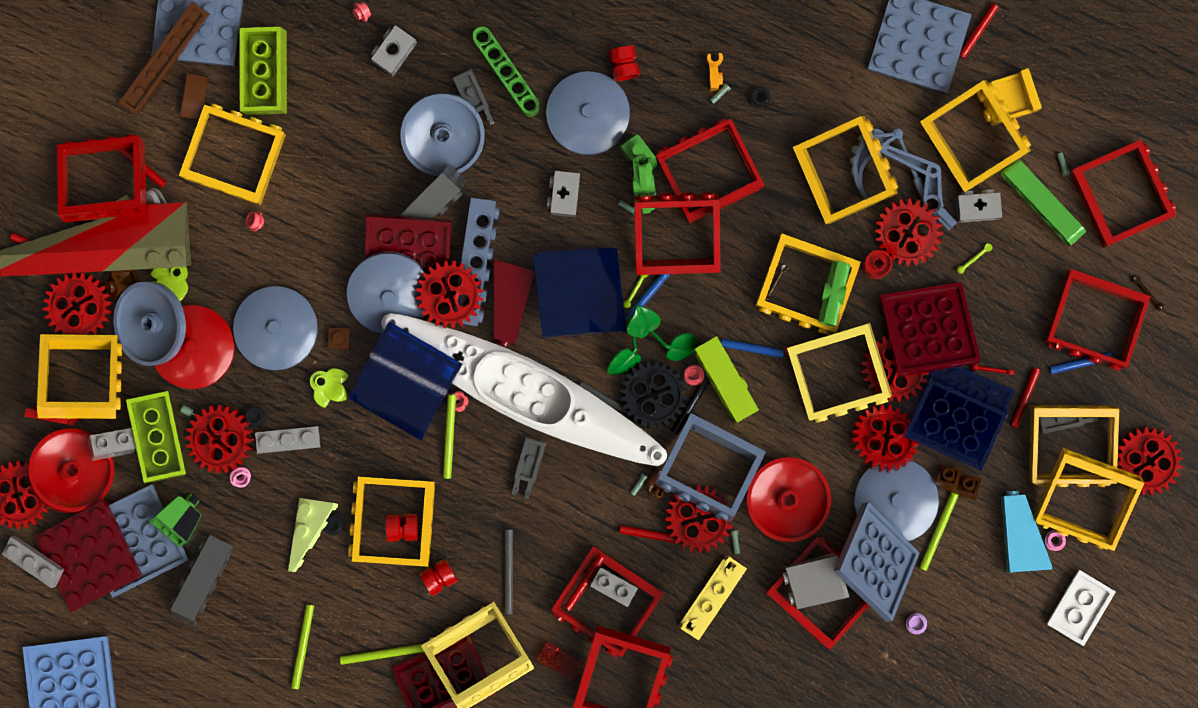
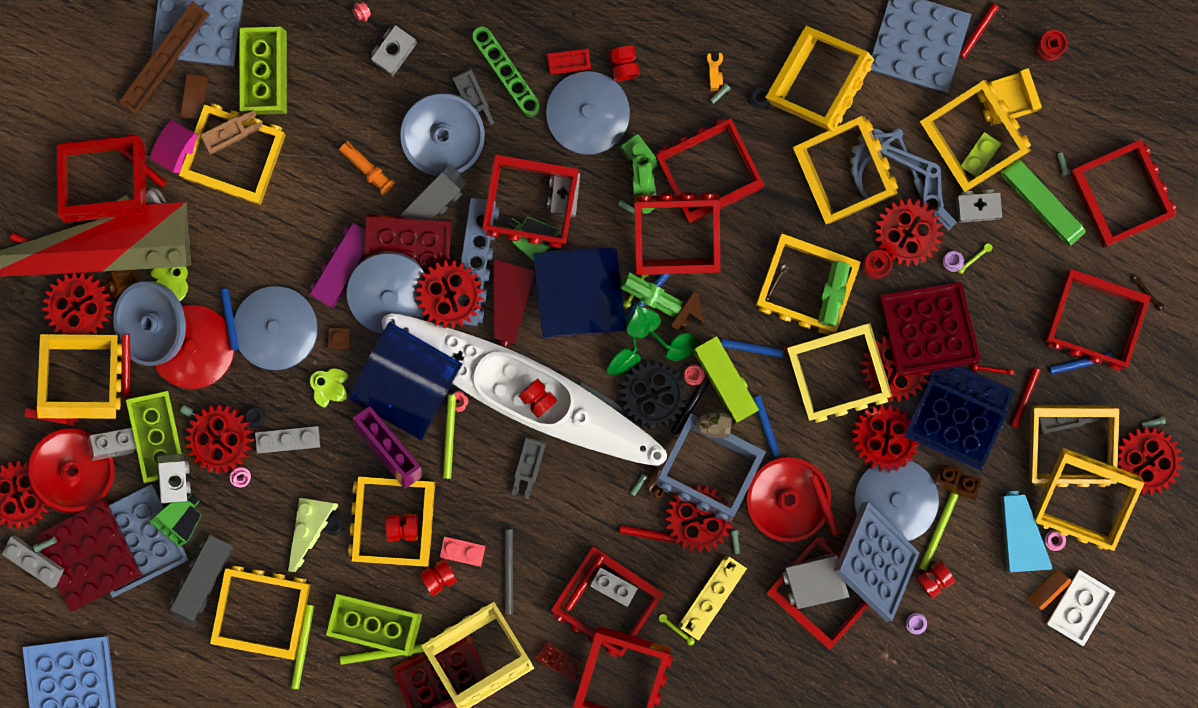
coral plate [245,211,264,231] -> none
none -> sand green piece [33,537,57,553]
none -> red bar [122,333,130,397]
none -> dark pink slope [150,120,198,173]
none -> brick [157,454,191,503]
none -> medium nougat hinge [200,111,262,155]
none -> yellow window [210,565,311,660]
none -> blue bar [220,289,239,351]
none -> magenta brick [309,223,366,309]
none -> lime brick [326,594,422,656]
none -> orange pin [339,141,395,195]
none -> magenta brick [353,406,422,489]
none -> coral plate [440,537,486,567]
none -> red window [482,155,579,248]
none -> torso [506,217,559,265]
none -> red wheel [518,378,558,418]
none -> red plate [547,48,591,75]
none -> bright green piece [620,272,683,318]
none -> lime hinge [659,614,695,645]
none -> reddish brown slope [670,291,704,331]
none -> dark tan rock [695,413,732,438]
none -> blue bar [753,396,780,458]
none -> yellow window [765,26,874,133]
none -> red bar [809,475,841,537]
none -> red wheel [916,560,956,599]
none -> lavender plate [943,251,964,272]
none -> lime plate [961,132,1002,177]
none -> orange slope [1028,570,1072,610]
none -> red wheel [1036,30,1067,62]
none -> sand green piece [1141,416,1166,428]

